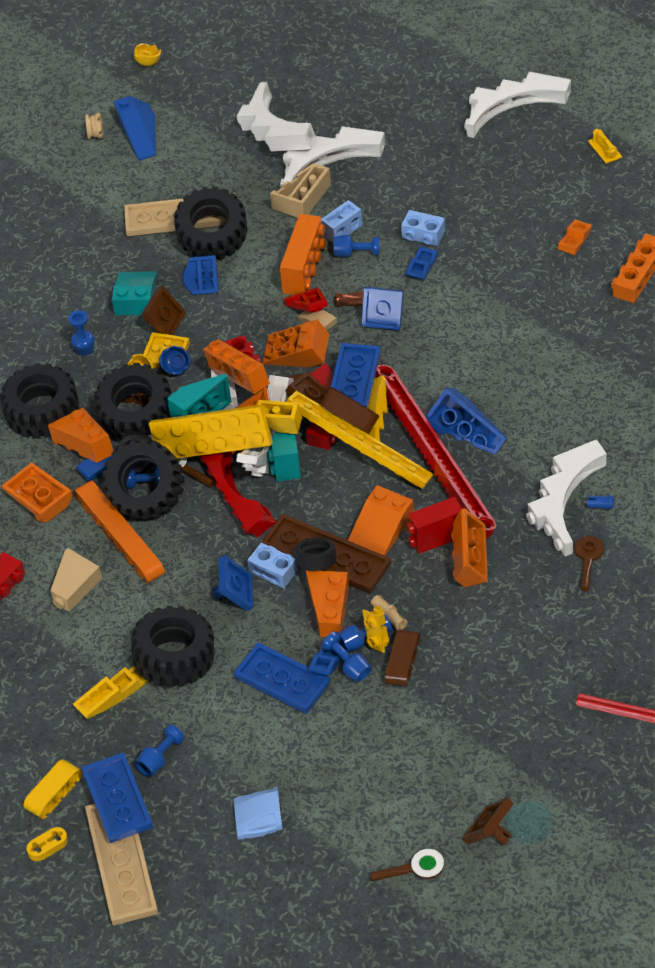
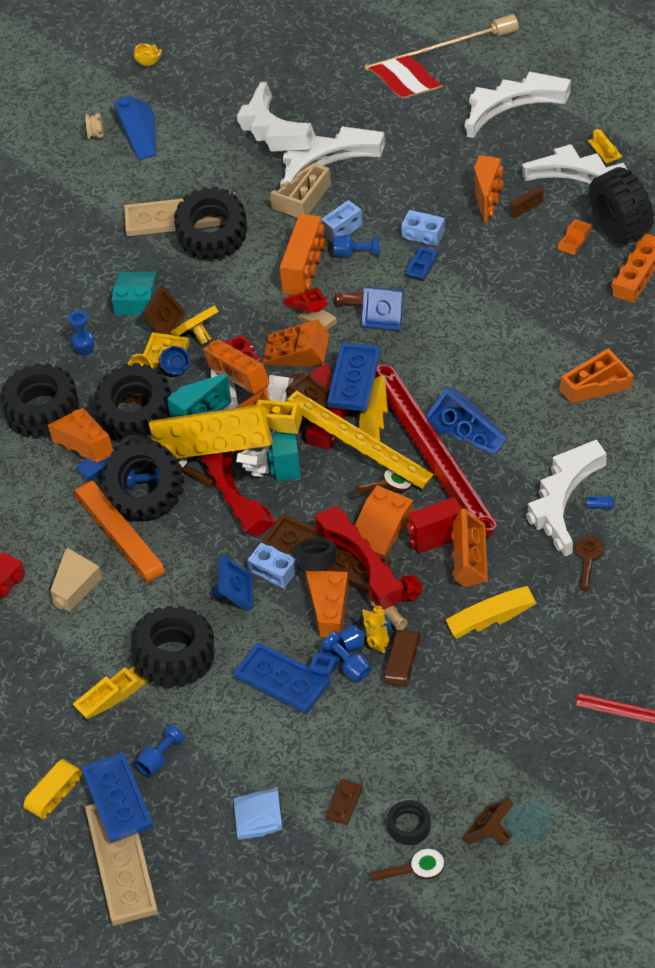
orange slope [1,462,73,522] -> none
yellow beam [27,827,68,861] -> none
blue slope [183,255,219,295] -> none
reddish brown beam [319,386,379,434] -> none
none -> yellow tile [171,305,219,345]
none -> red arch [315,506,404,610]
none -> reddish brown plate [326,779,363,825]
none -> piece [355,469,412,494]
none -> flag [364,14,519,98]
none -> black tyre [387,800,431,845]
none -> red gear [400,575,423,601]
none -> yellow slope [446,586,537,639]
none -> orange slope [474,155,504,223]
none -> reddish brown tile [510,186,543,218]
none -> white arch [522,144,627,184]
none -> orange wedge [559,348,634,404]
none -> black tyre [588,167,654,244]

